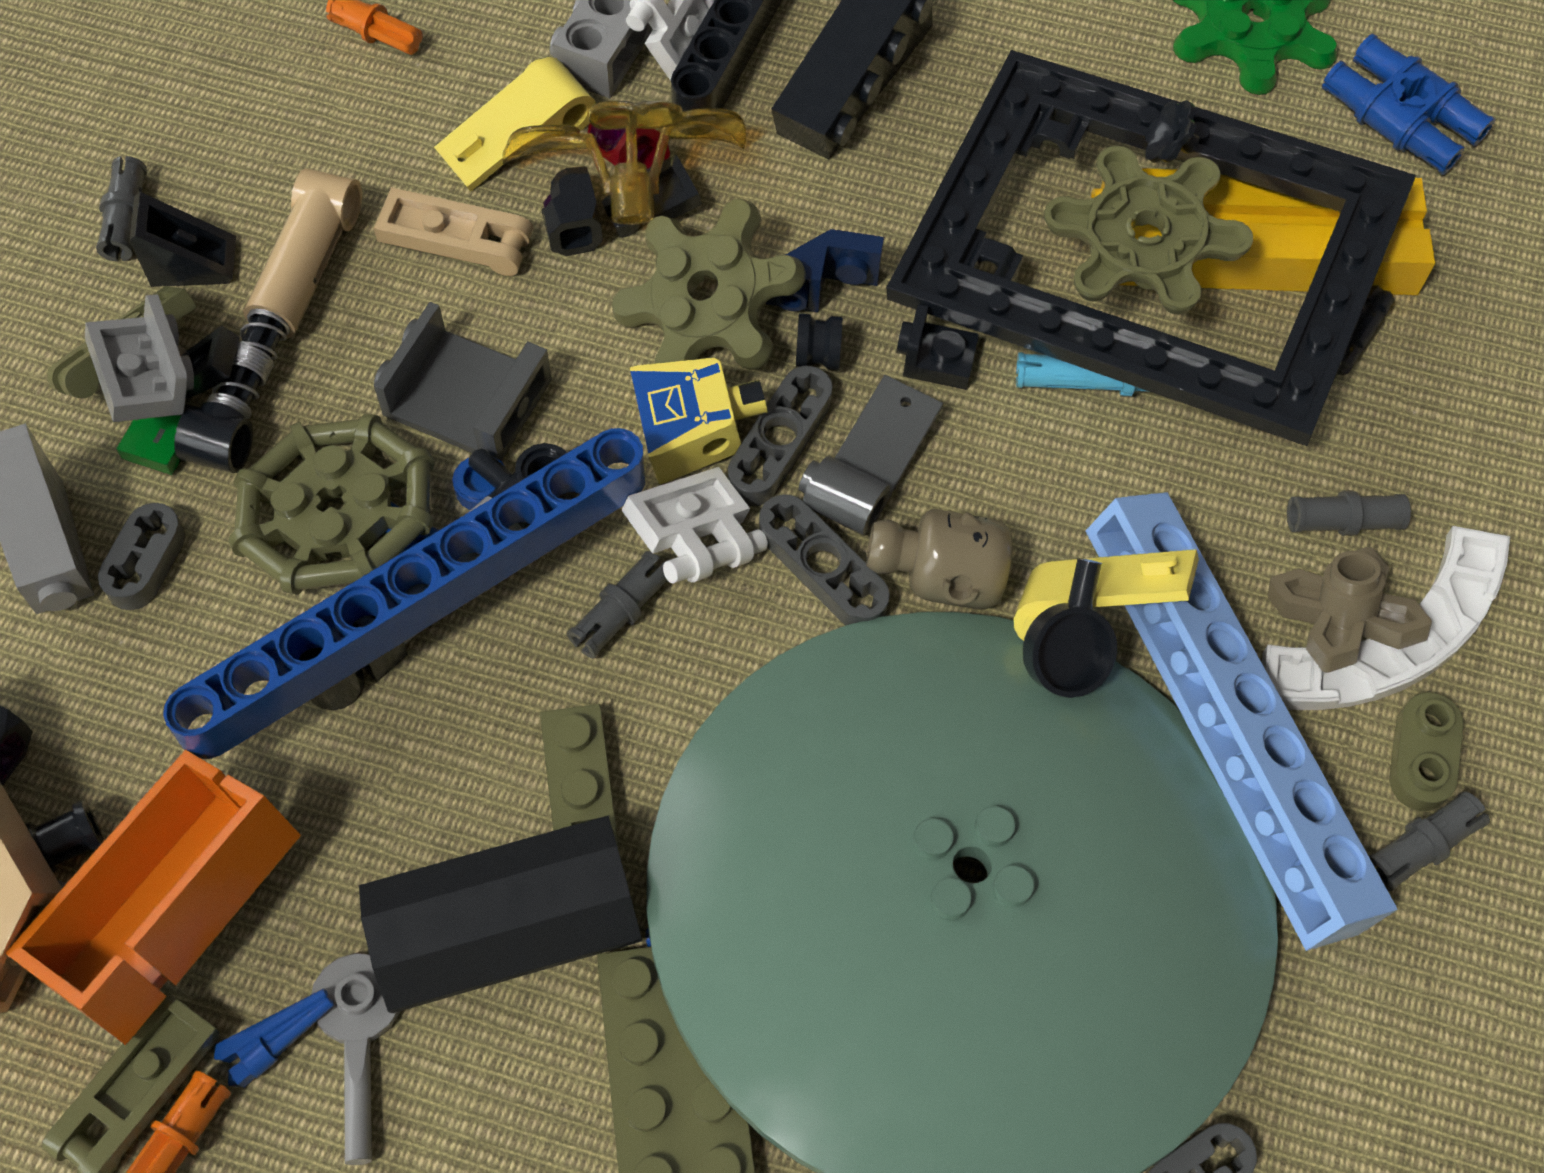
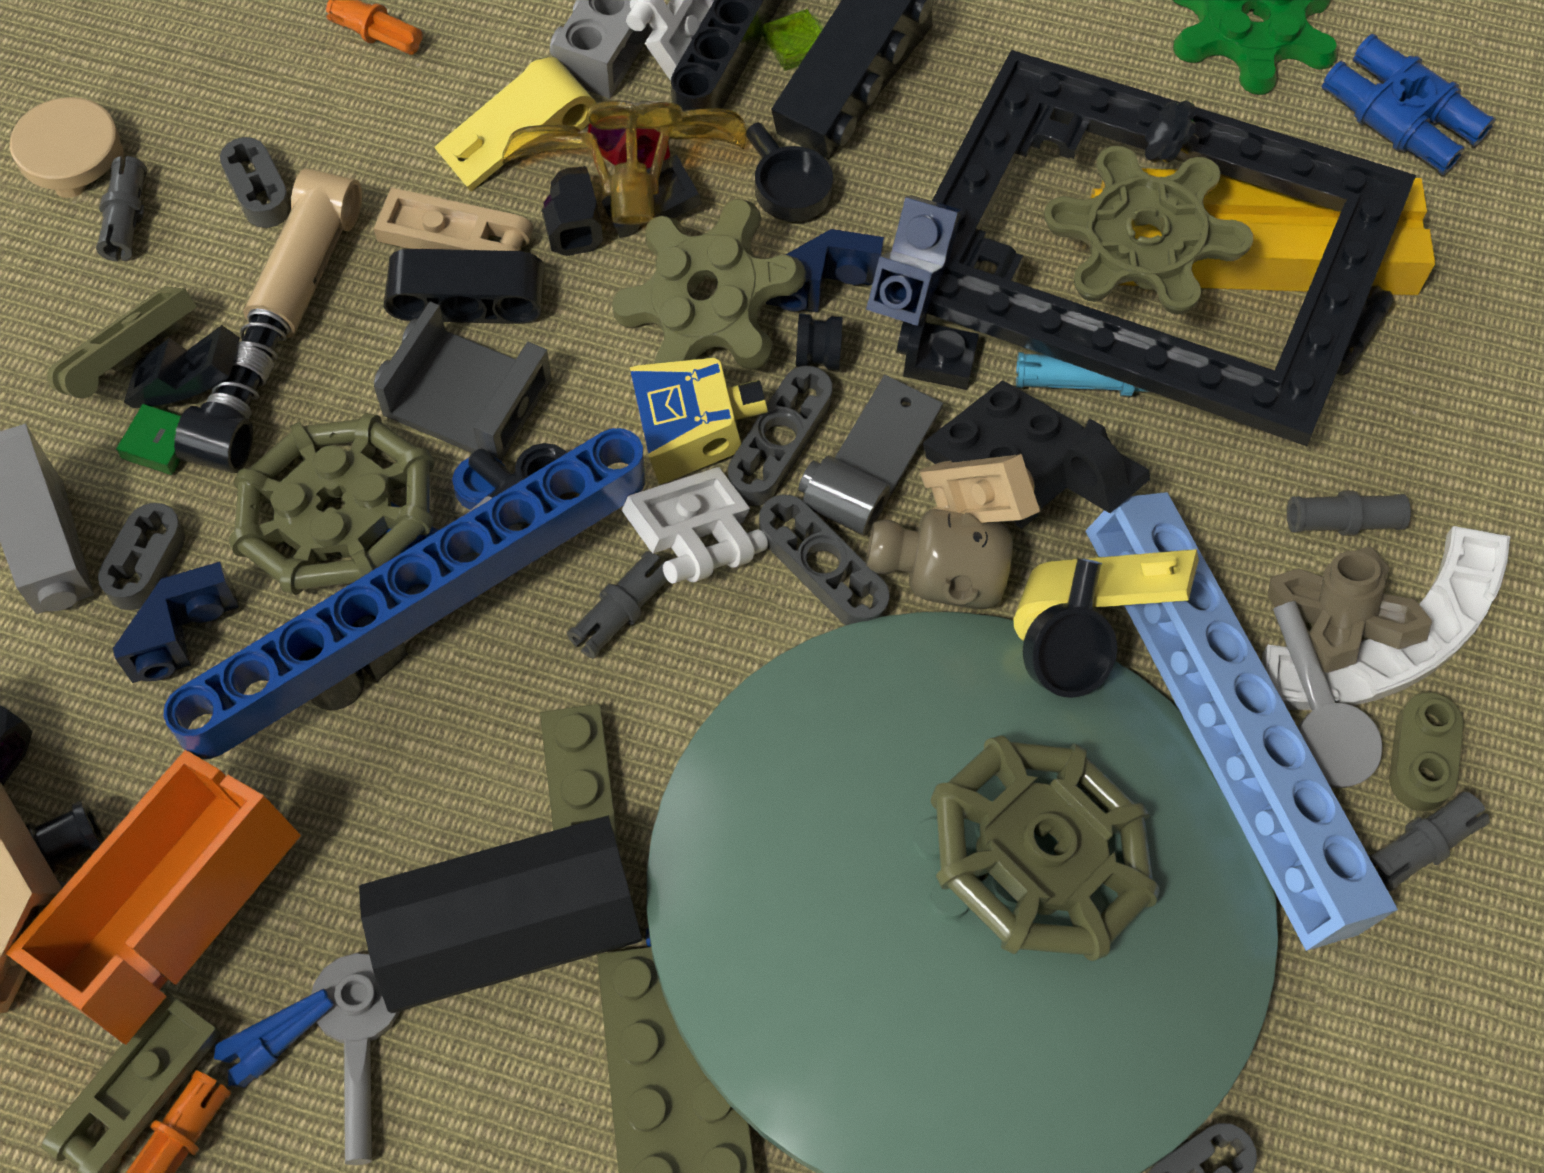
light grey bracket [85,294,194,422] -> none
black slope [129,192,236,287] -> none
none -> tan tile [10,97,124,198]
none -> dark blue slope [113,562,239,683]
none -> dark grey beam [220,137,291,228]
none -> black beam [383,249,545,324]
none -> black piece [745,122,833,221]
none -> clear neon green tile [763,9,822,71]
none -> dark blue slope [866,195,963,326]
none -> tan plate [919,454,1040,523]
none -> black plate [923,380,1150,529]
none -> olive plate [931,735,1160,961]
none -> light grey piece [1273,601,1382,788]

